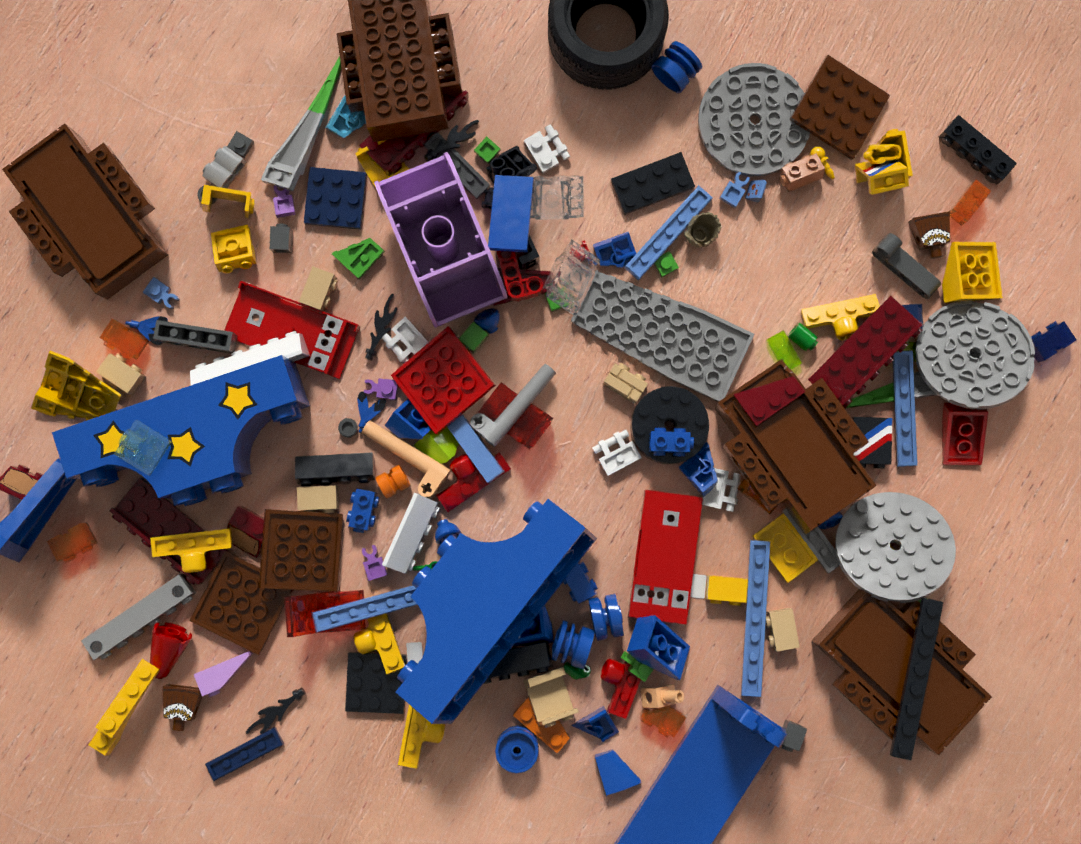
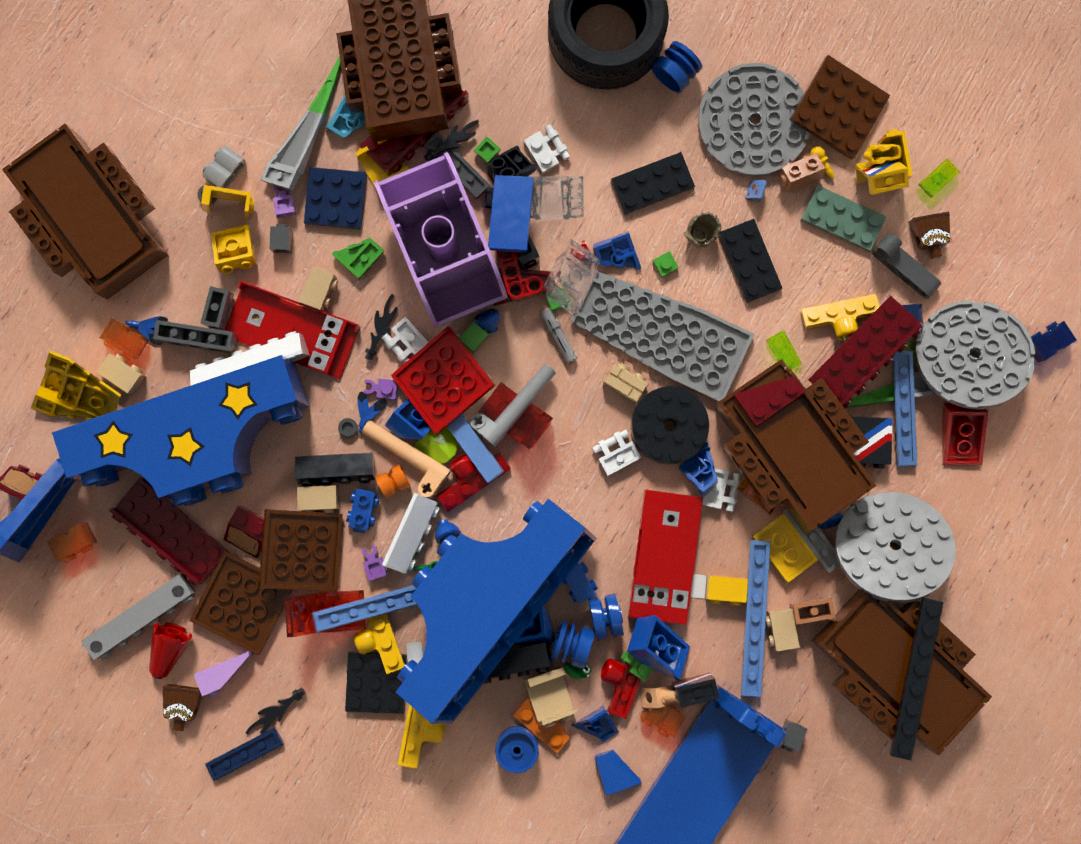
yellow arch [88,659,160,756] -> none
clear light blue plate [114,420,172,476] -> none
medium blue plate [143,277,179,309] -> none
yellow plate [150,528,233,573] -> none
dark grey plate [227,131,254,158] -> none
medium blue tile [624,186,713,281] -> none
blue brick [649,428,694,456] -> none
medium blue plate [719,172,750,208] -> none
green brick [787,322,818,351] -> none
black brick [939,115,1017,185] -> none
yellow slope [942,242,1002,303] -> none
clear orange brick [949,180,991,226] -> none
none -> dark grey brick [200,286,234,331]
none -> light grey pin [540,308,578,363]
none -> black panel [672,673,720,708]
none -> black plate [718,219,783,303]
none -> nougat brick [789,597,835,625]
none -> sand green plate [801,185,886,252]
none -> clear neon green plate [918,158,960,198]

